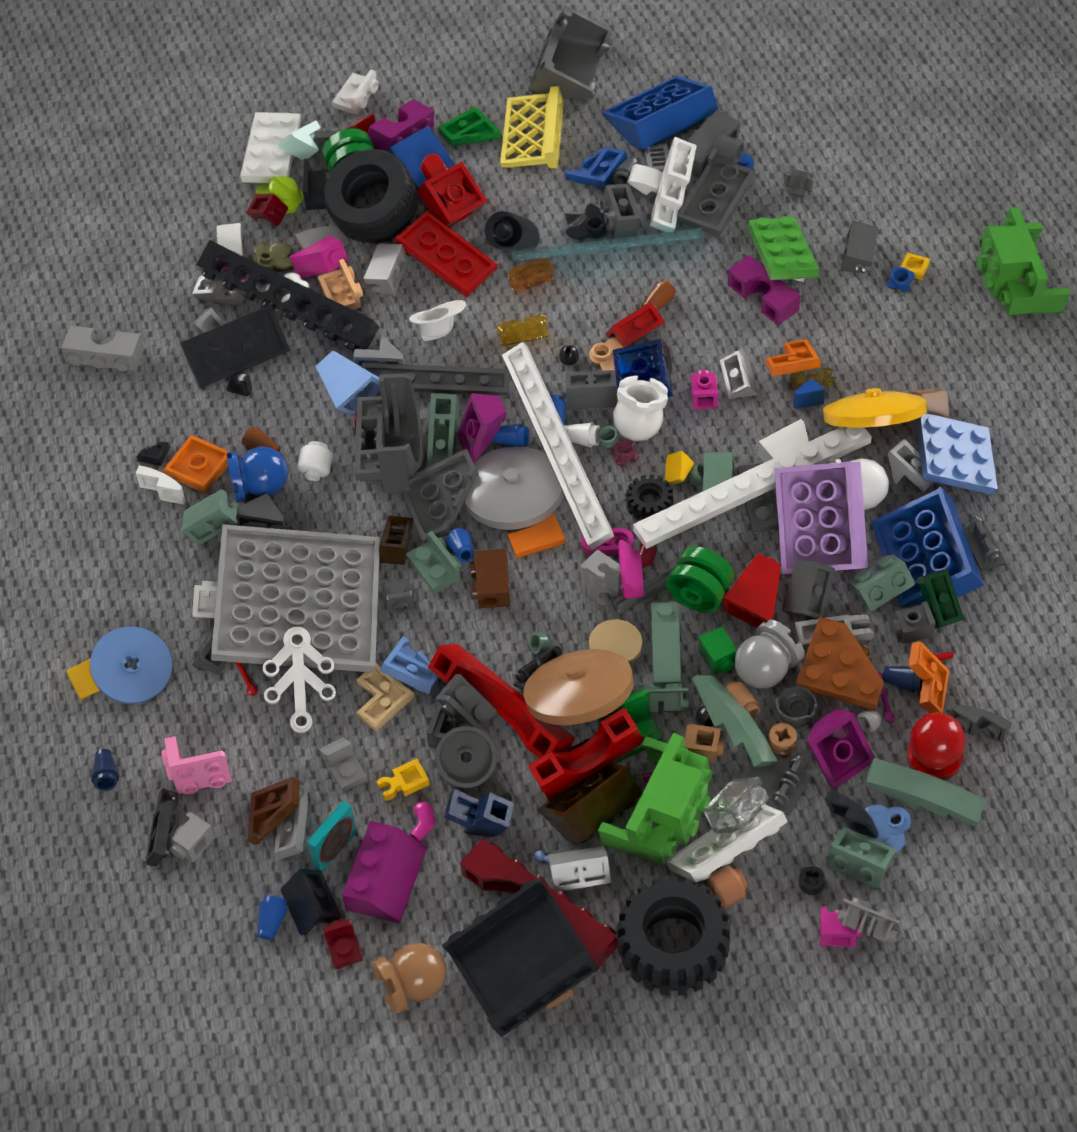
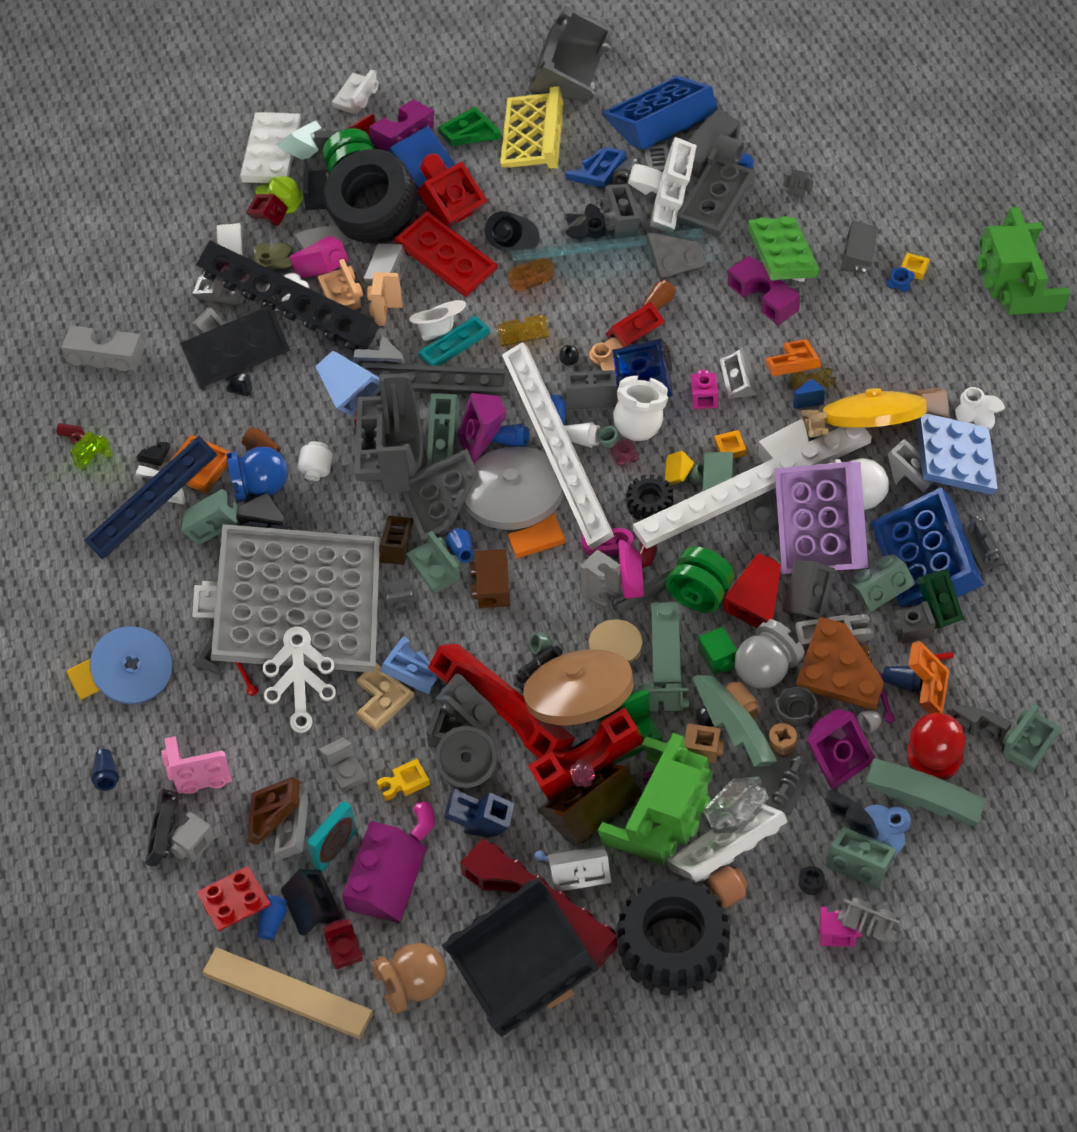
none -> dark red arm [56,423,88,448]
none -> clear neon green bracket [70,431,113,470]
none -> dark blue tile [84,436,217,559]
none -> red hinge [196,866,271,932]
none -> tan tile [202,947,373,1039]
none -> light nougat bracket [367,272,403,326]
none -> teal tile [418,315,491,366]
none -> clear pink plate [571,759,595,788]
none -> flat silver wing [646,233,706,279]
none -> light orange plate [714,430,746,458]
none -> tan hinge [801,409,829,437]
none -> white plate [955,387,1005,430]
none -> sand green bracket [1002,703,1062,773]

